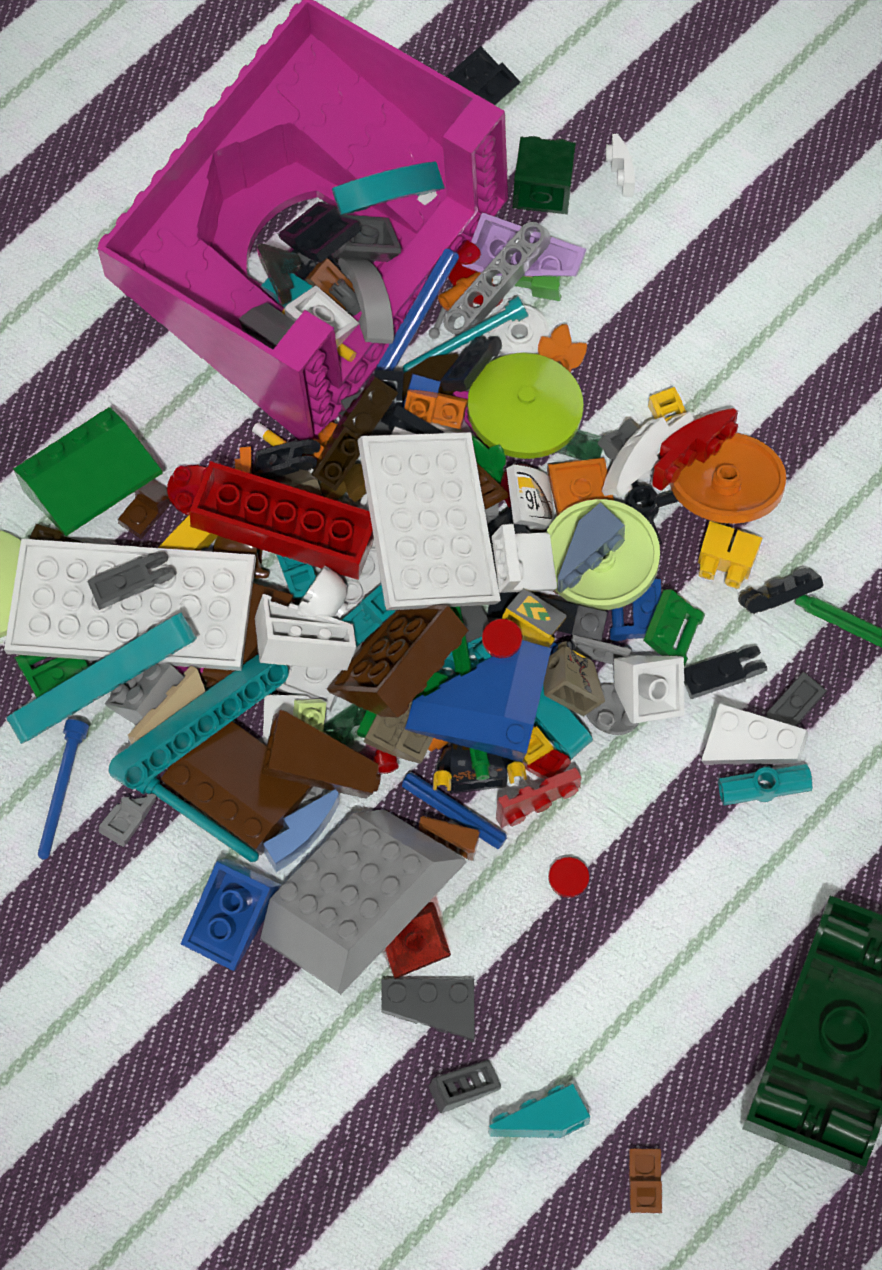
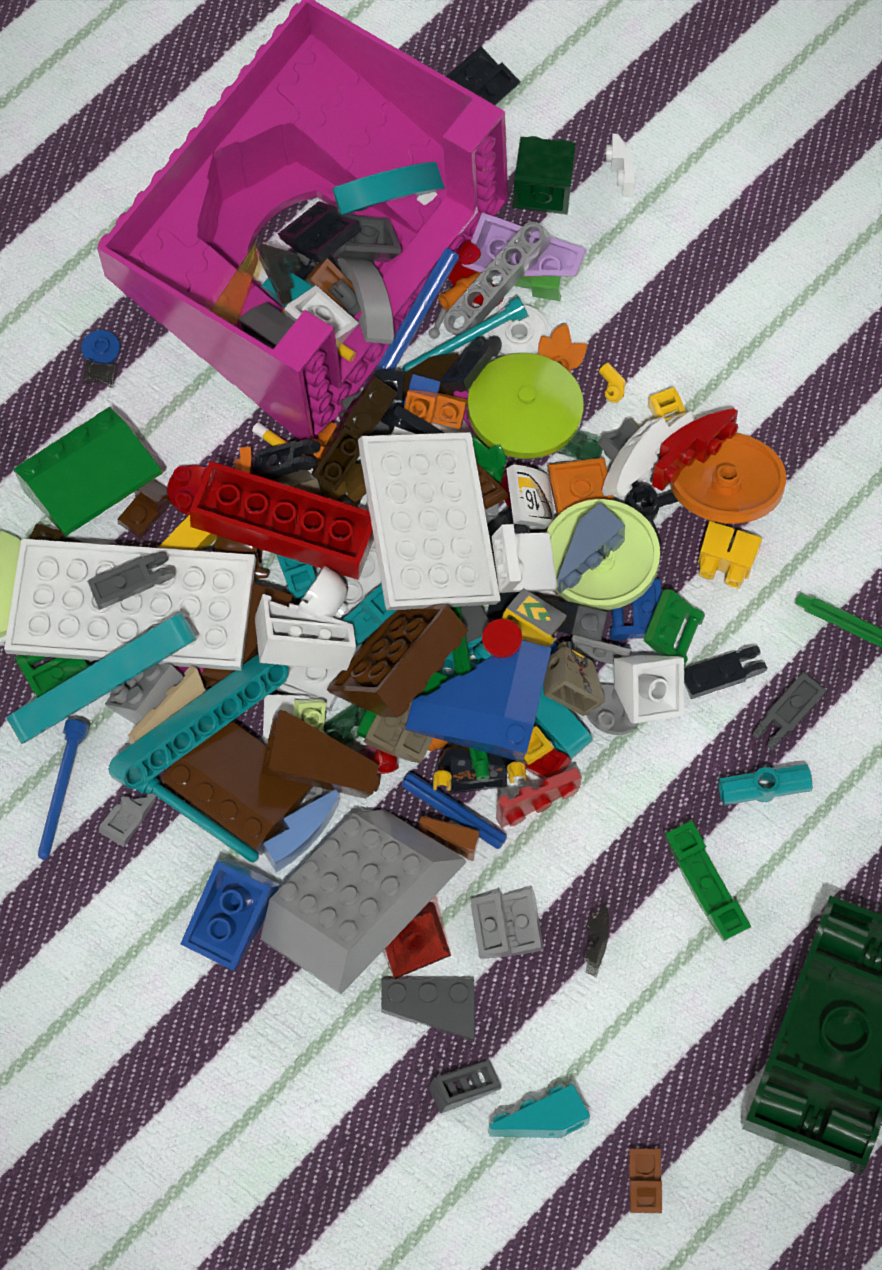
red piece [548,857,589,898] -> none
white wedge [701,704,808,765] -> none
black hinge [738,568,824,614] -> none
none -> blue piece [82,330,120,367]
none -> clear smoke bush [84,358,117,388]
none -> bar [210,242,258,325]
none -> light grey slope [470,889,544,959]
none -> clear smoke slope [583,906,609,978]
none -> yellow arm [599,363,626,403]
none -> green slope [665,821,751,941]

